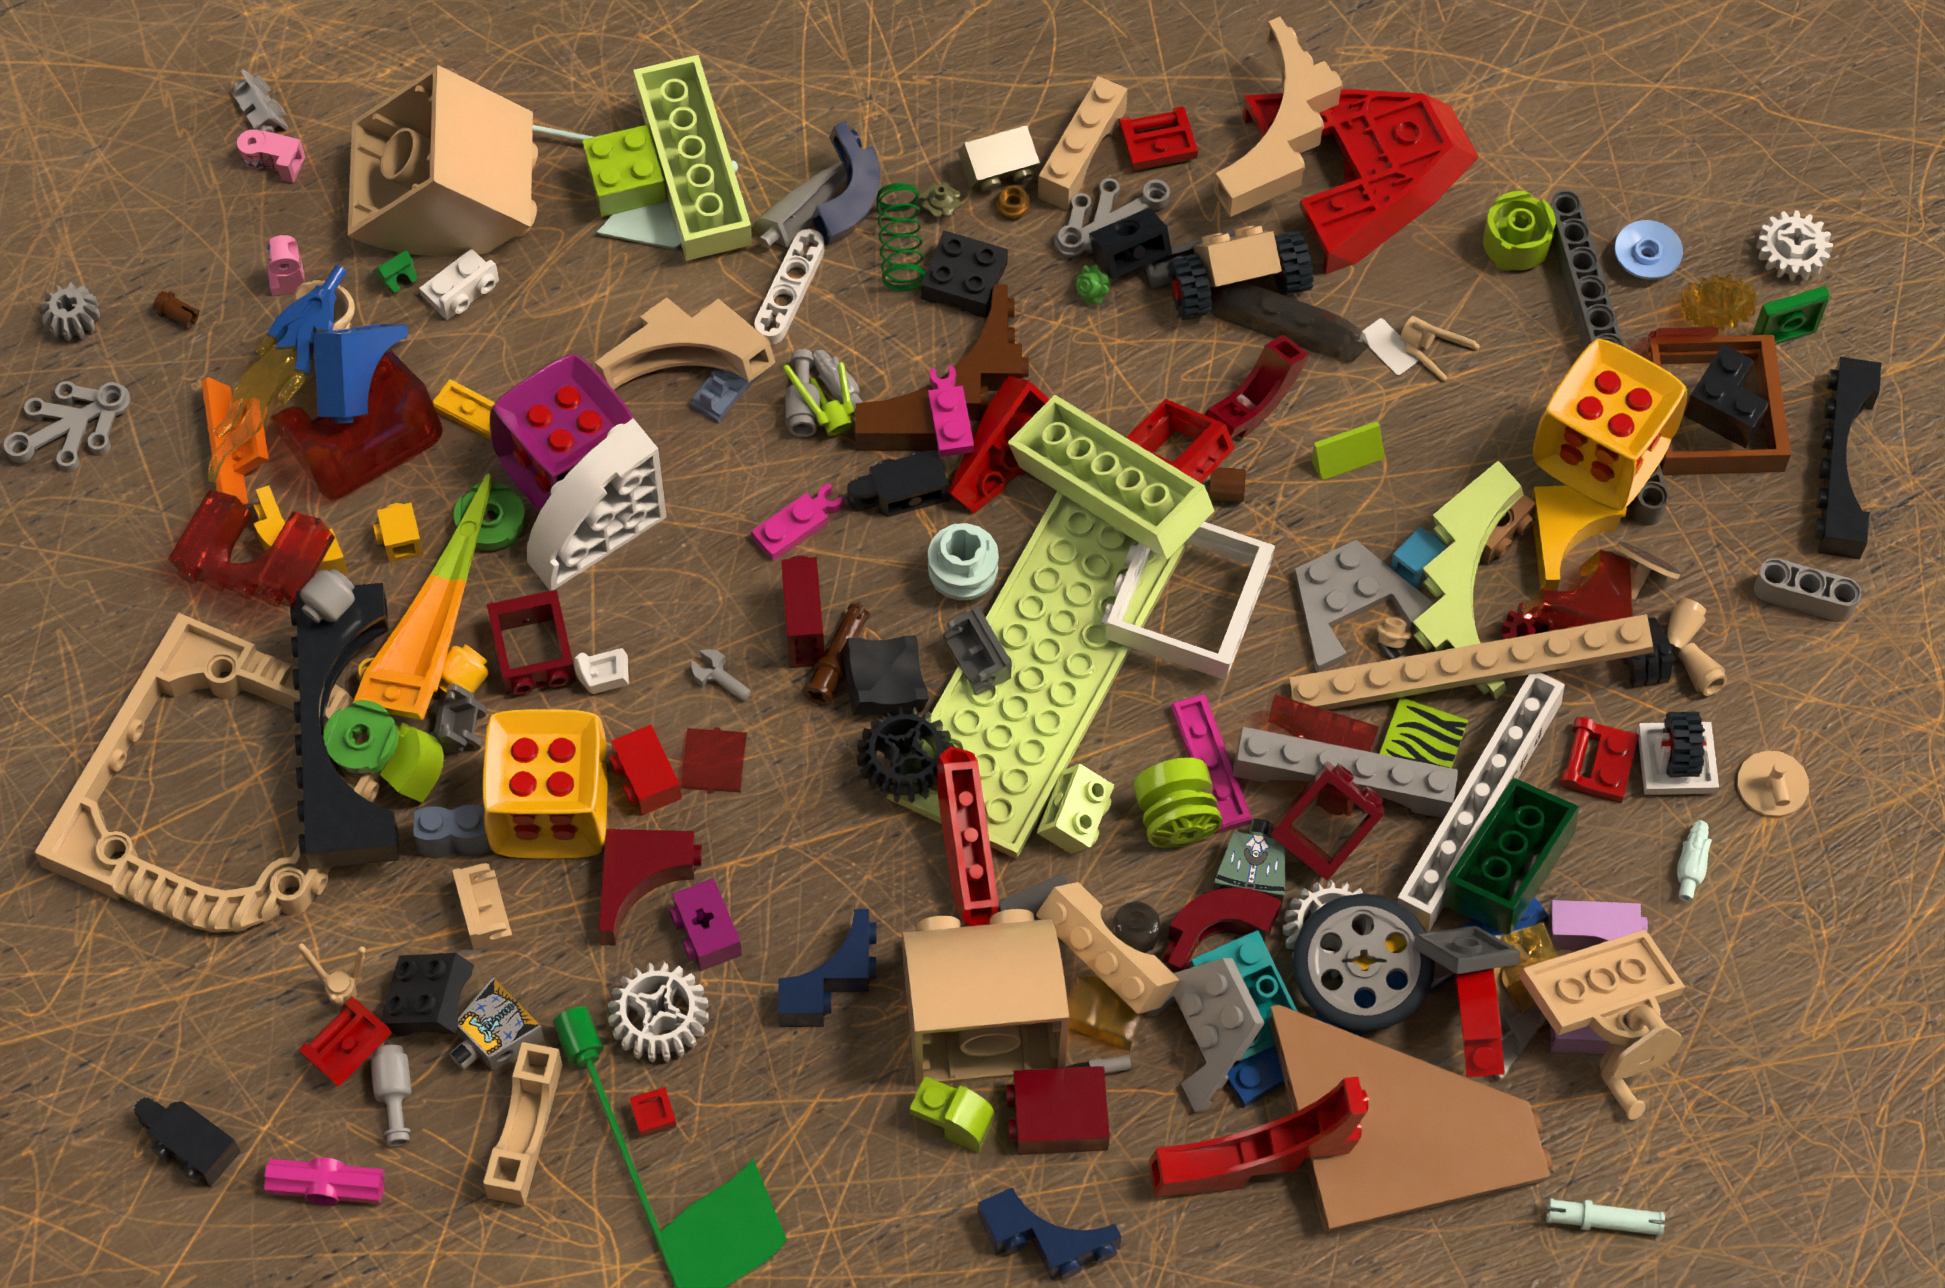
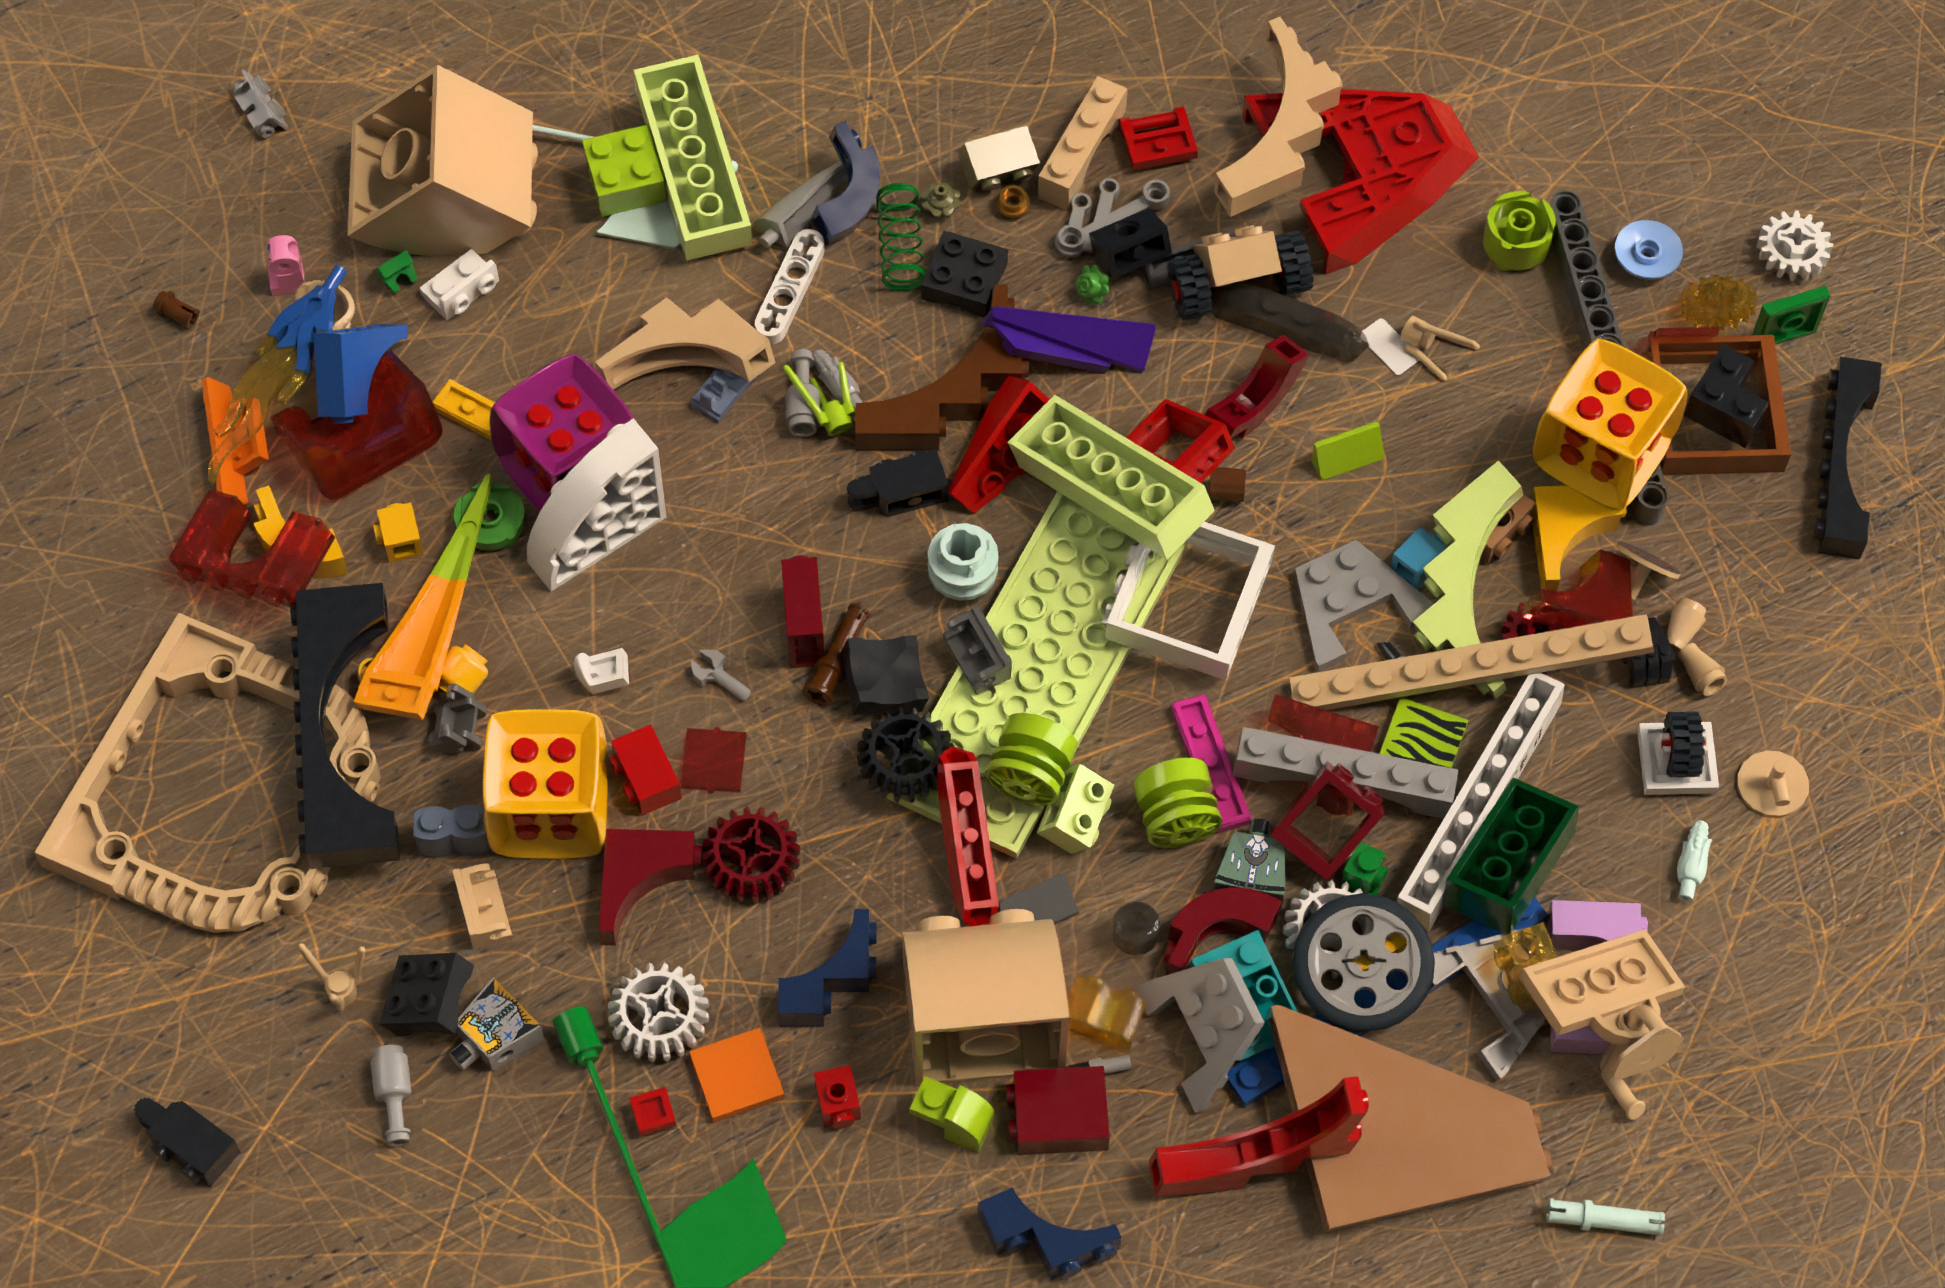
light grey plant [4,381,131,472] -> none
light grey gear [40,282,100,342] -> none
bright pink leg [237,130,306,184] -> none
dark pink piece [264,1157,385,1205] -> none
red plate [298,996,392,1087] -> none
light grey head [300,568,355,623] -> none
bright green plate [323,700,399,774] -> none
lime brick [380,723,444,803] -> none
tan arch [483,1042,562,1206] -> none
dark red window [487,589,576,695] -> none
magenta brick [669,878,742,971] -> none
dark pink plate [751,484,844,562] -> none
dark pink plate [928,366,974,457] -> none
tan arch [1036,882,1180,1014] -> none
tan plate [1377,617,1412,648] -> none
dark grey tile [1414,926,1520,974] -> none
red arch [1454,968,1505,1078] -> none
red plate [1559,717,1639,803] -> none
light grey beam [1753,558,1861,622] -> none
none -> orange tile [689,1027,785,1123]
none -> dark red gear [701,806,801,904]
none -> red brick [814,1065,861,1129]
none -> dark purple wedge [982,306,1156,374]
none -> lime wheel [985,713,1078,806]
none -> green brick [1340,841,1389,895]

